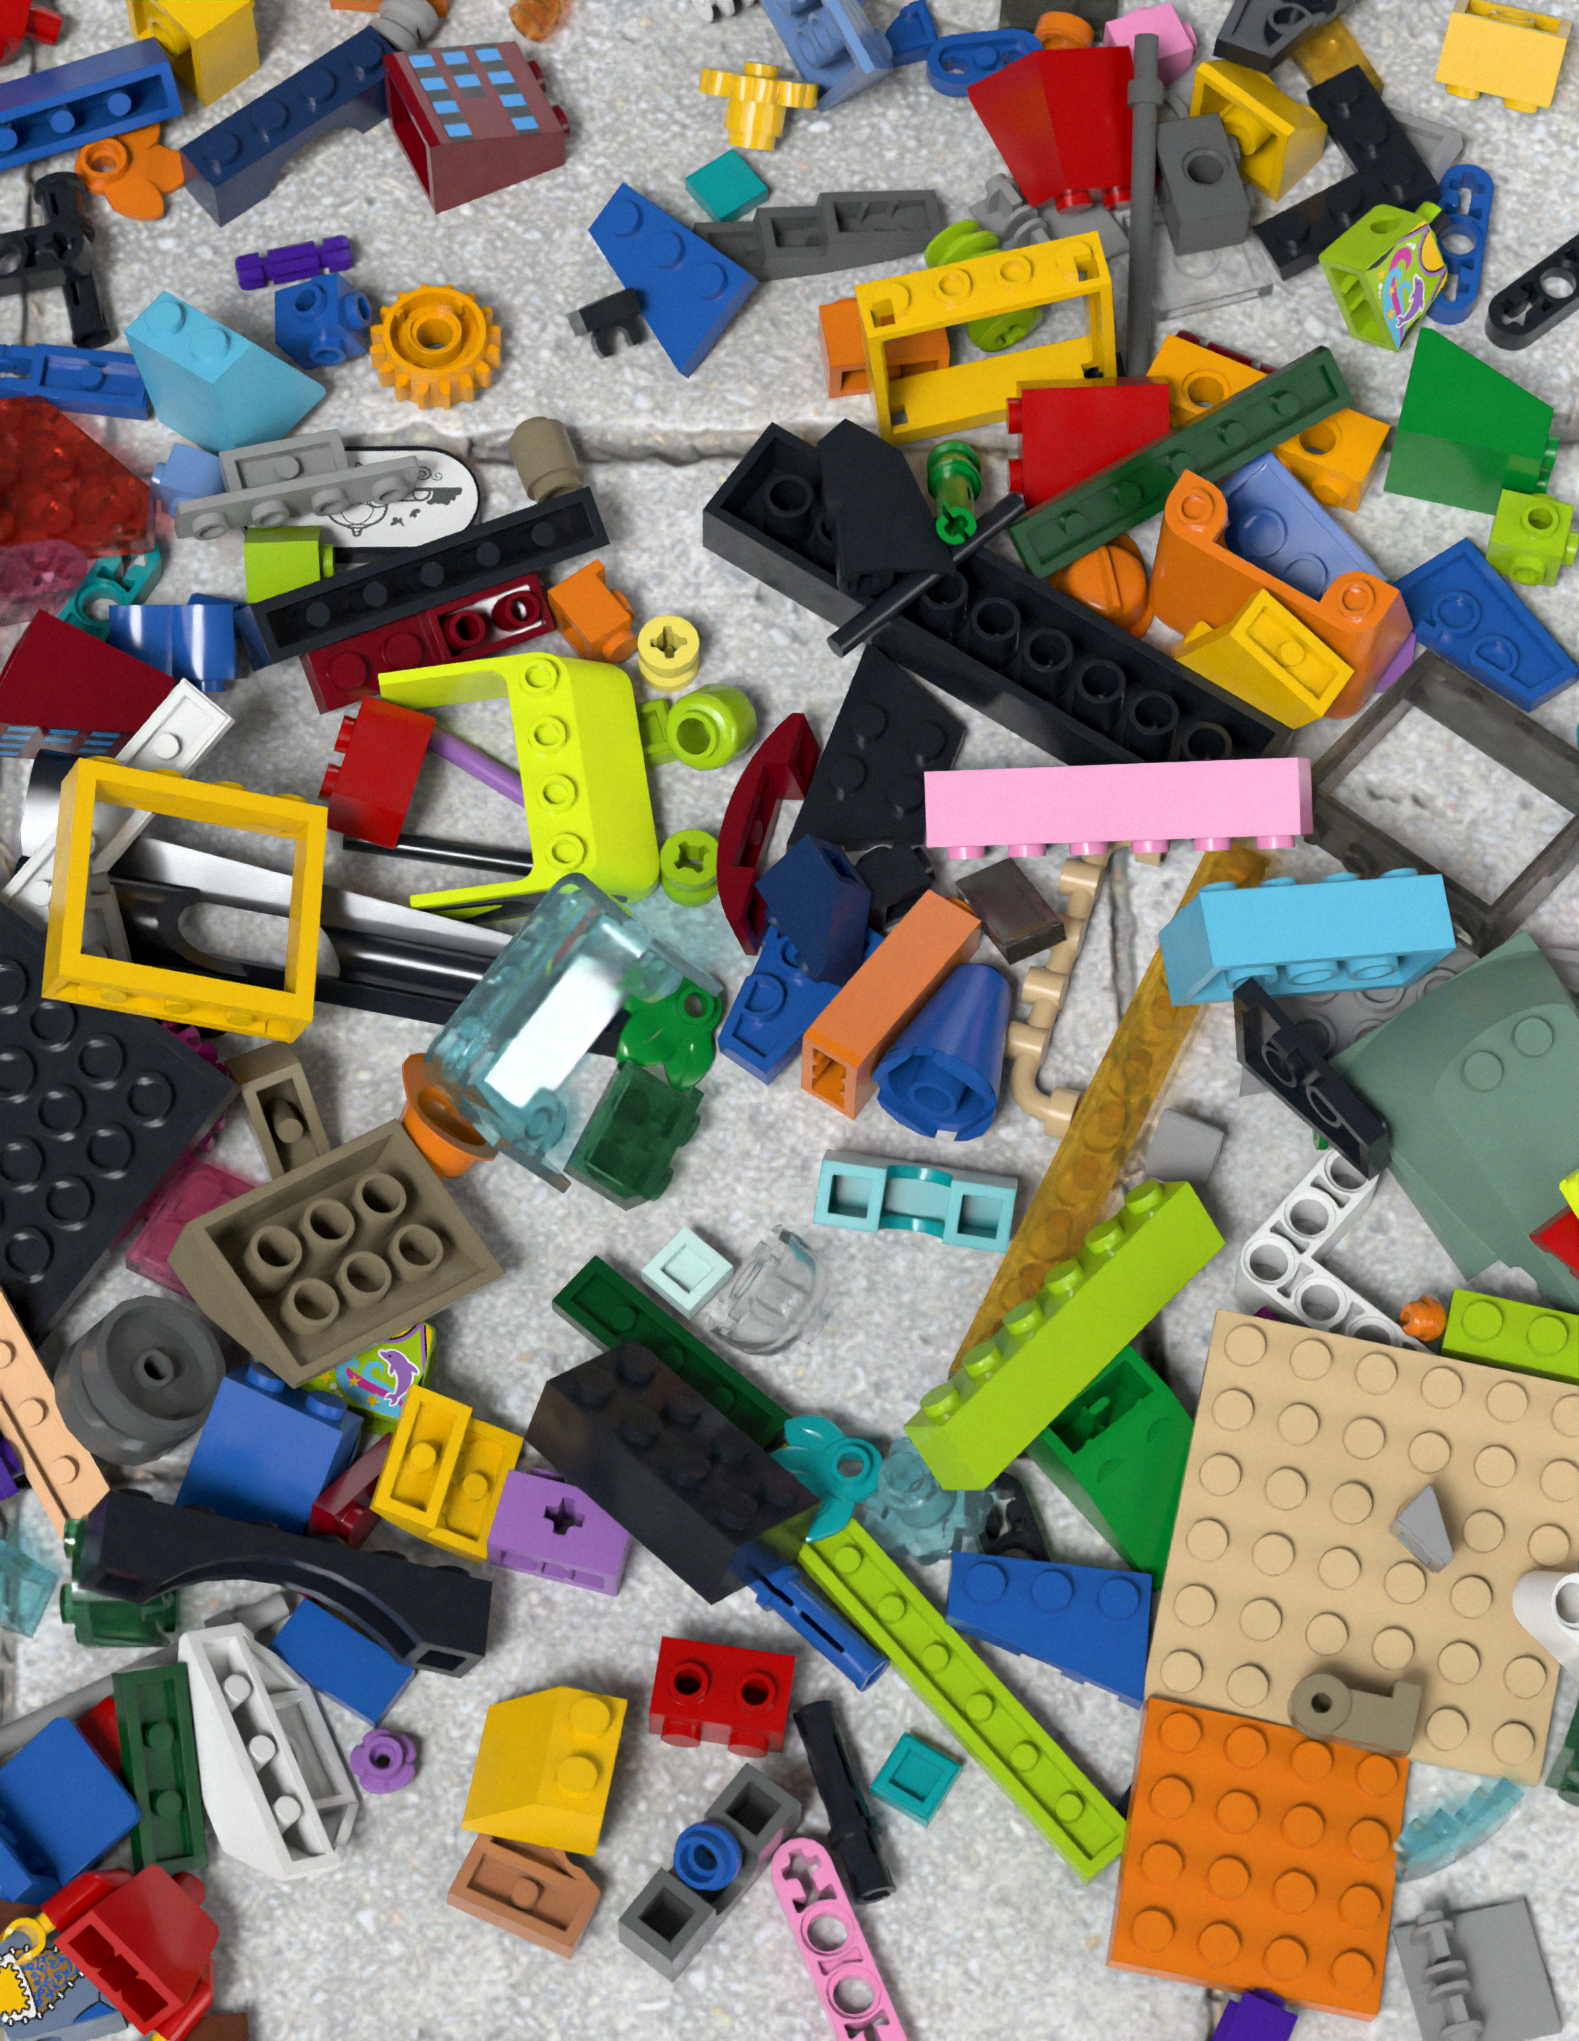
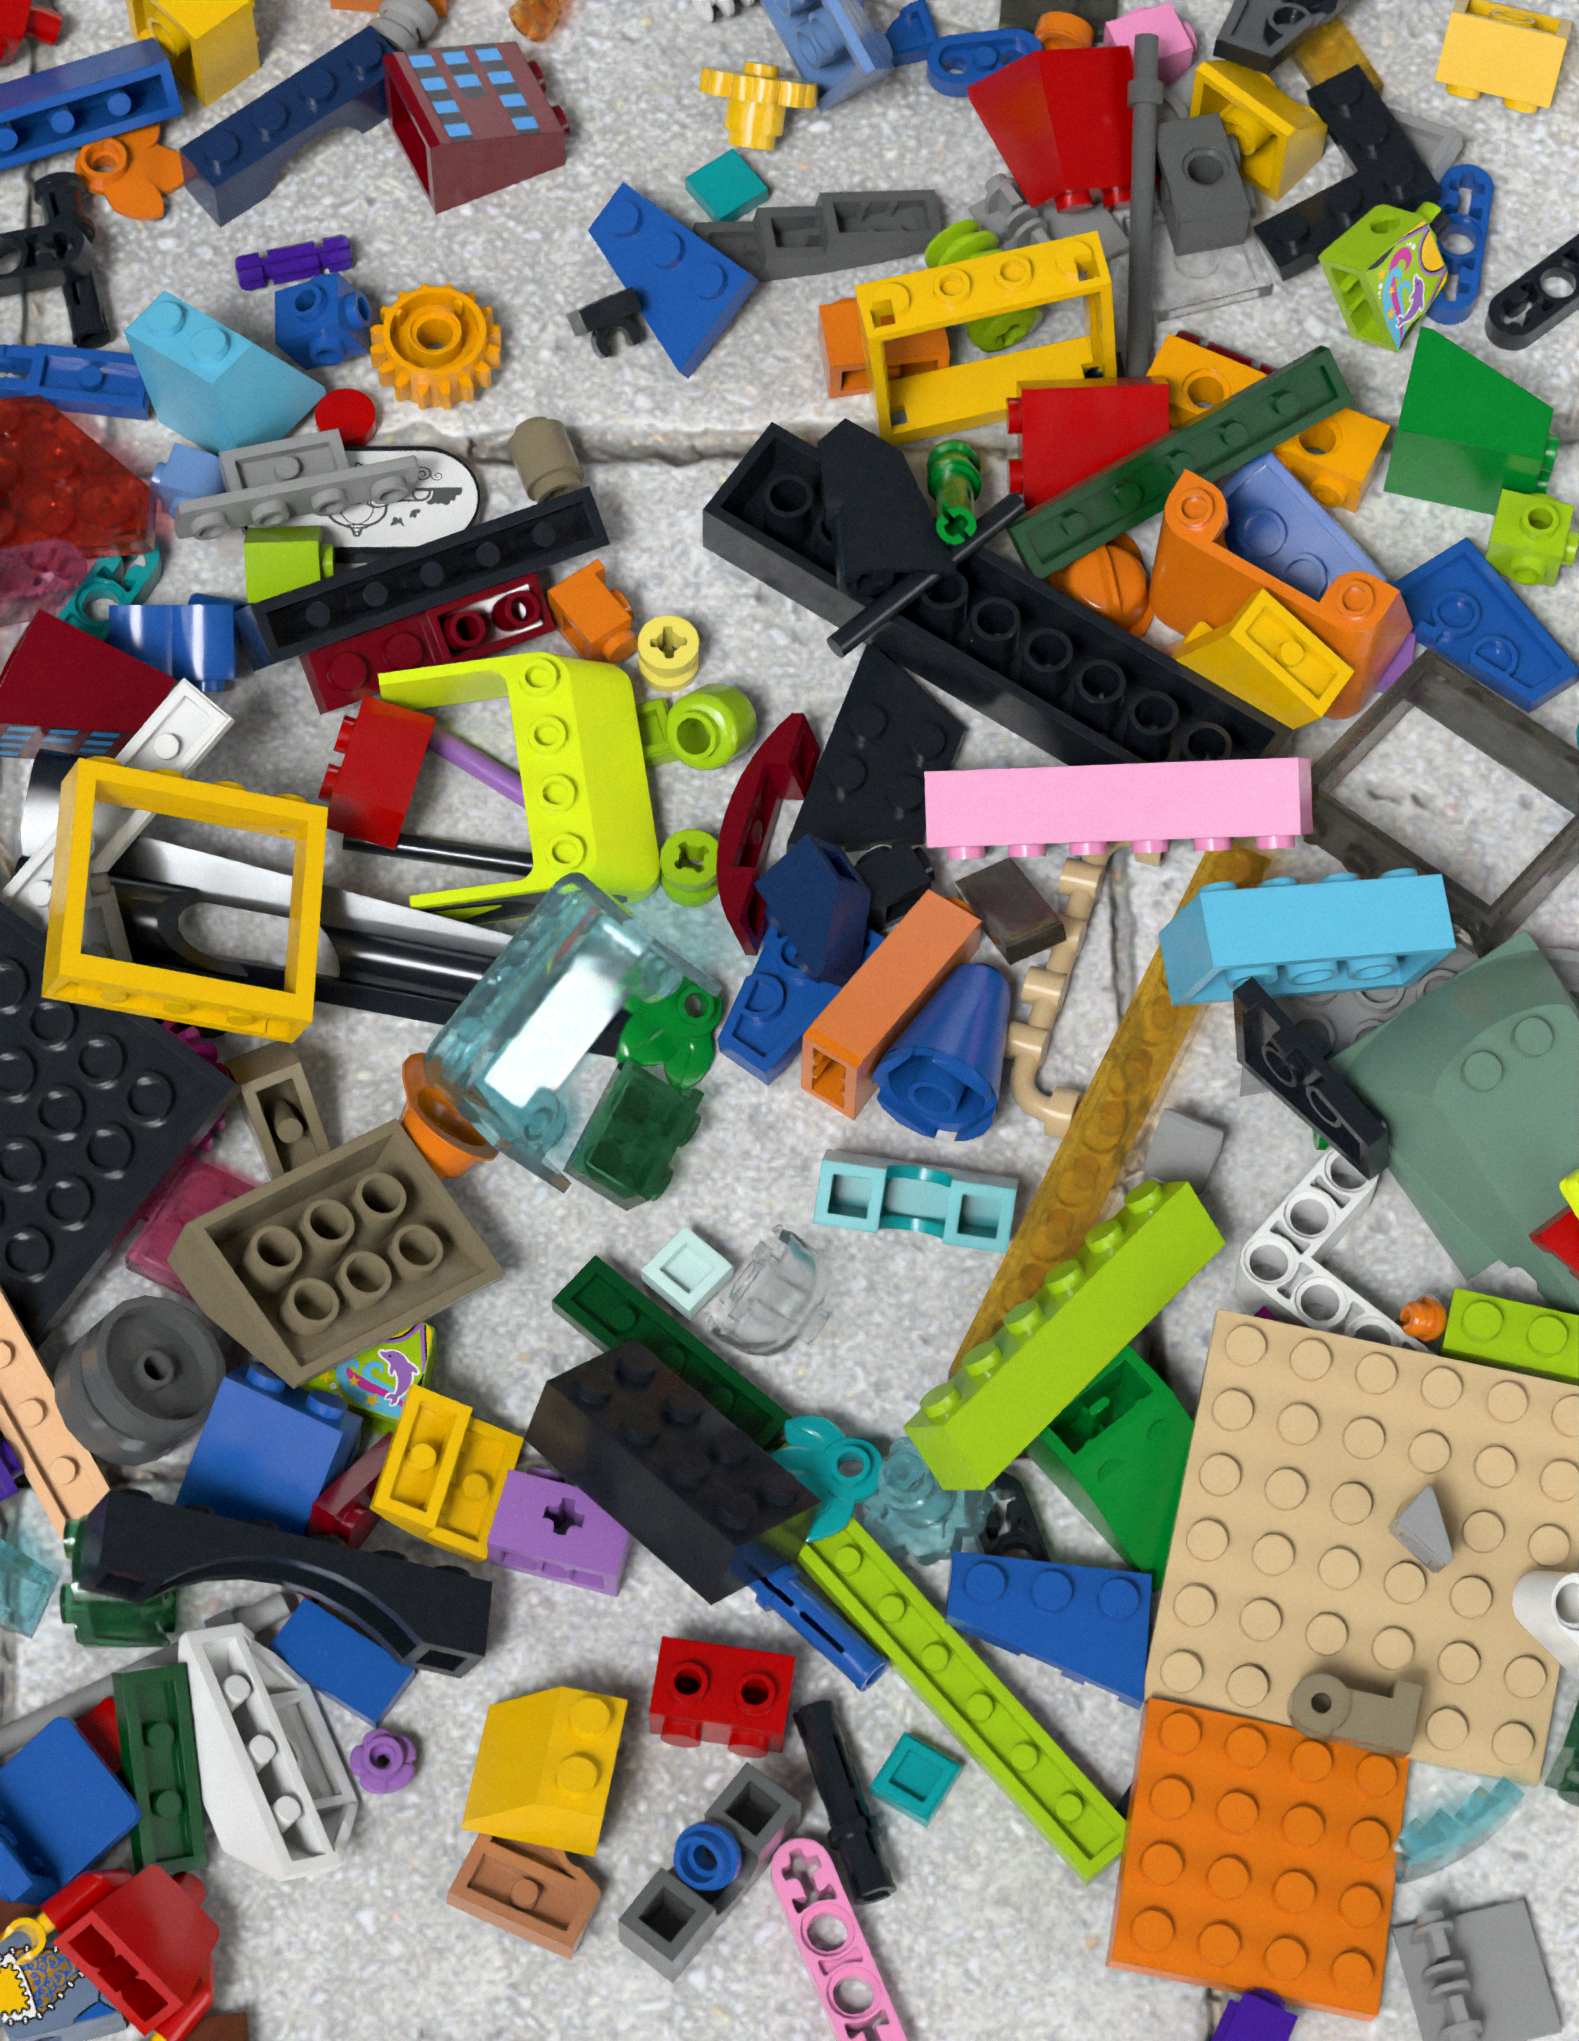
none -> red tile [315,388,377,446]

